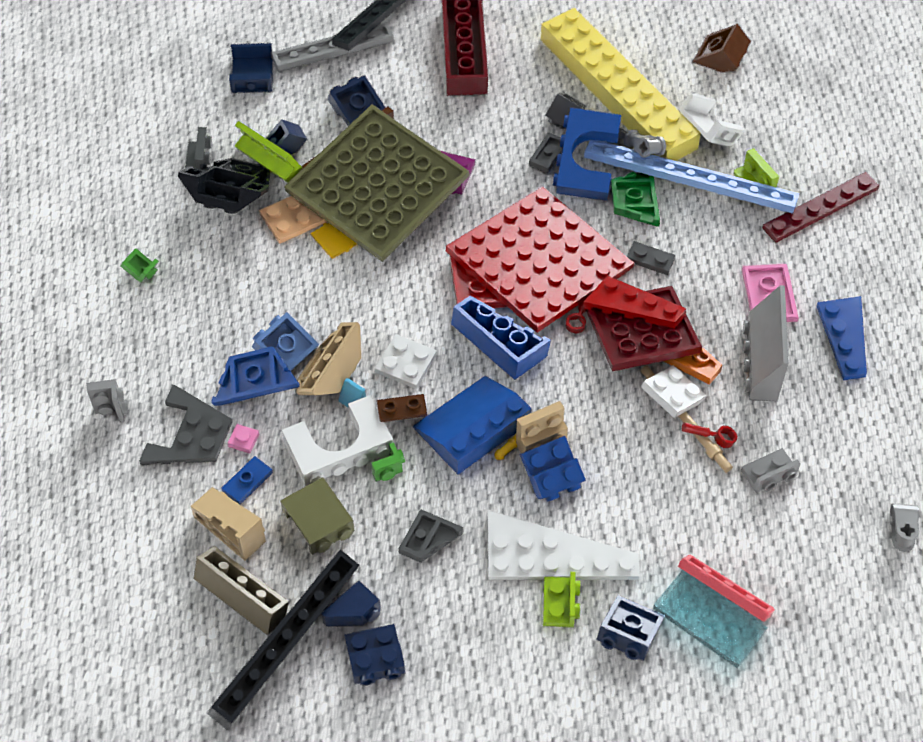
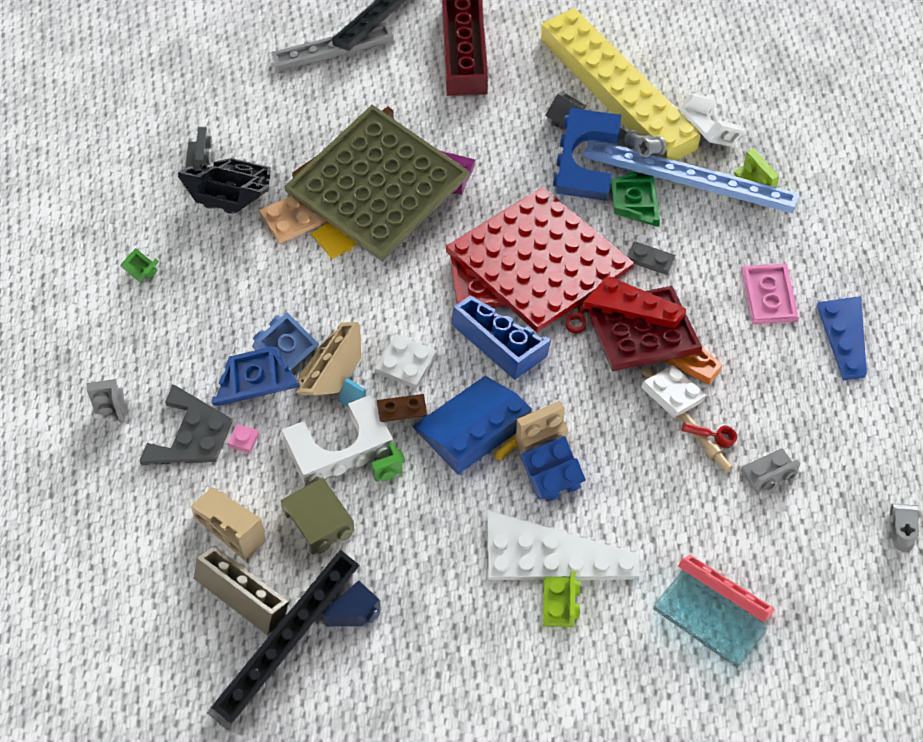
blue plate [221,456,273,504] -> none
dark blue panel [229,43,273,93] -> none
lime fence [234,121,303,183] -> none
dark blue slope [266,119,308,155] -> none
dark blue plate [327,75,386,126] -> none
dark blue plate [344,624,406,686] -> none
dark grey wing [398,509,463,563] -> none
dark grey plate [529,132,563,174] -> none
dark blue plate [596,595,665,661] -> none
reddish brown slope [692,23,751,73] -> none
light grey slope [743,285,789,402] -> none
plate [762,172,880,243] -> none

